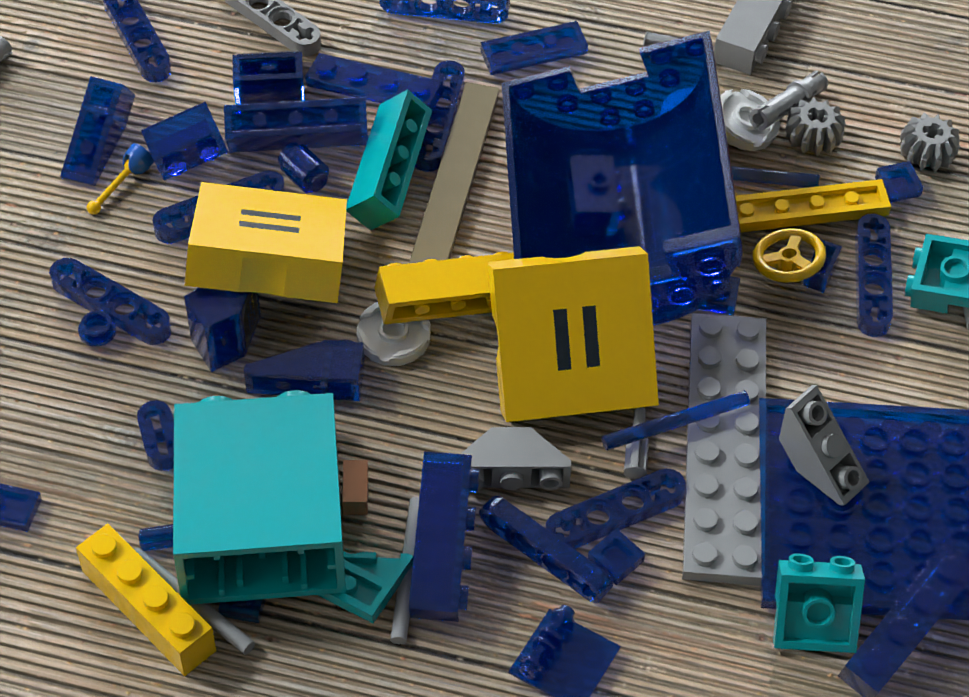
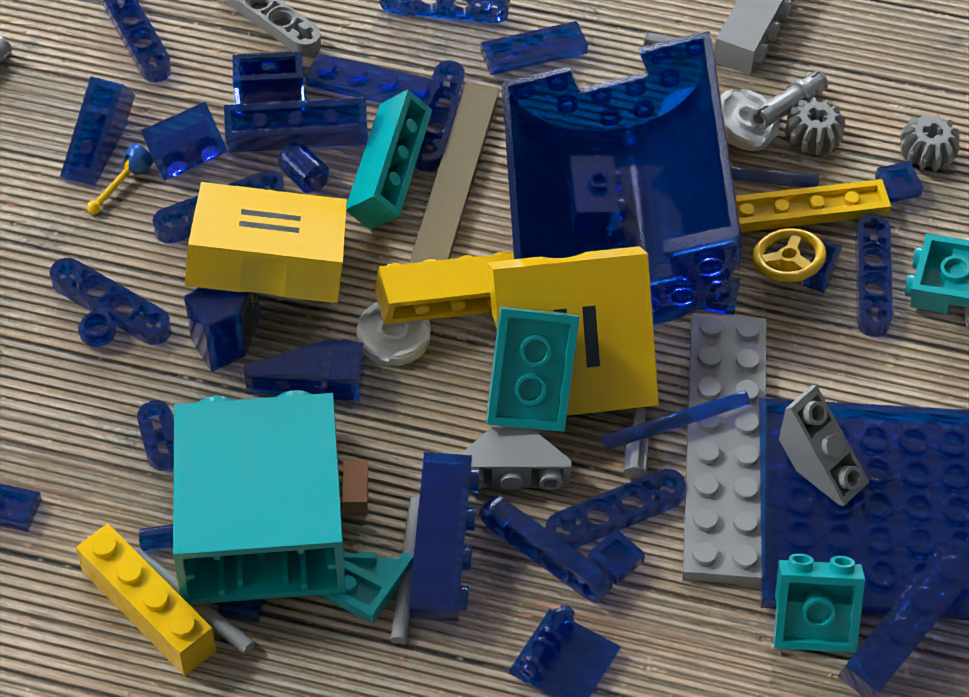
none -> teal plate [486,306,580,432]

